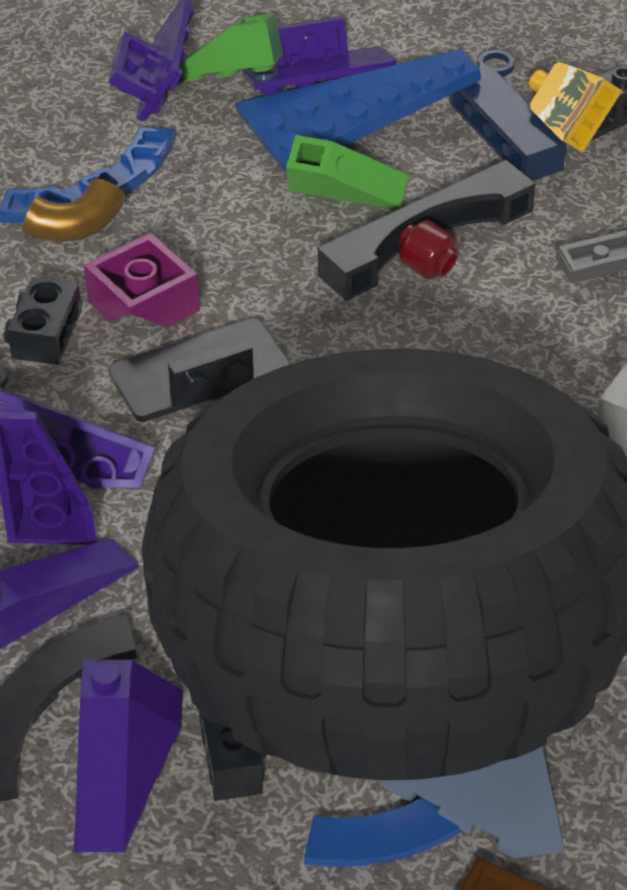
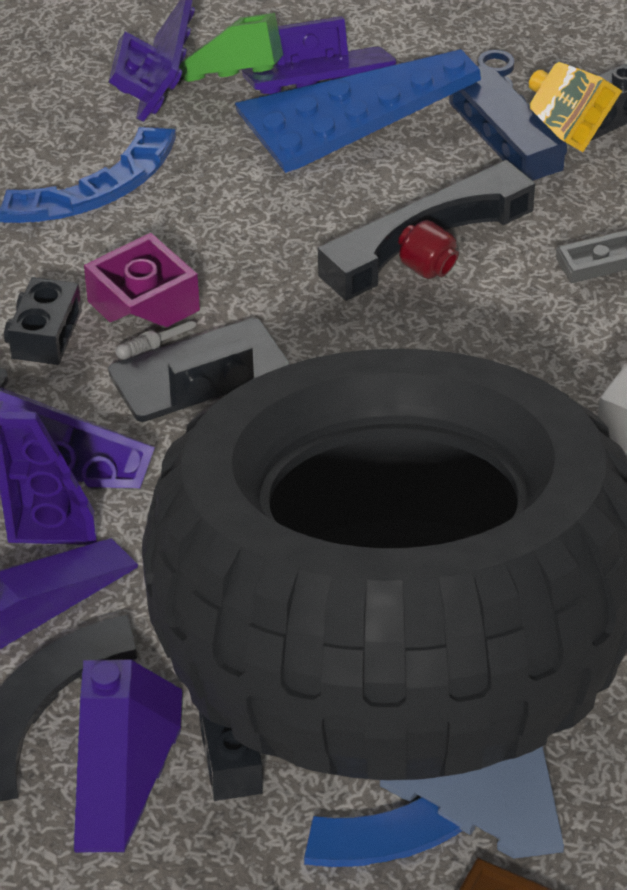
pearl gold cylinder [22,179,126,243] -> none
bright green slope [286,135,409,210] -> none
none -> light grey piece [116,321,196,360]

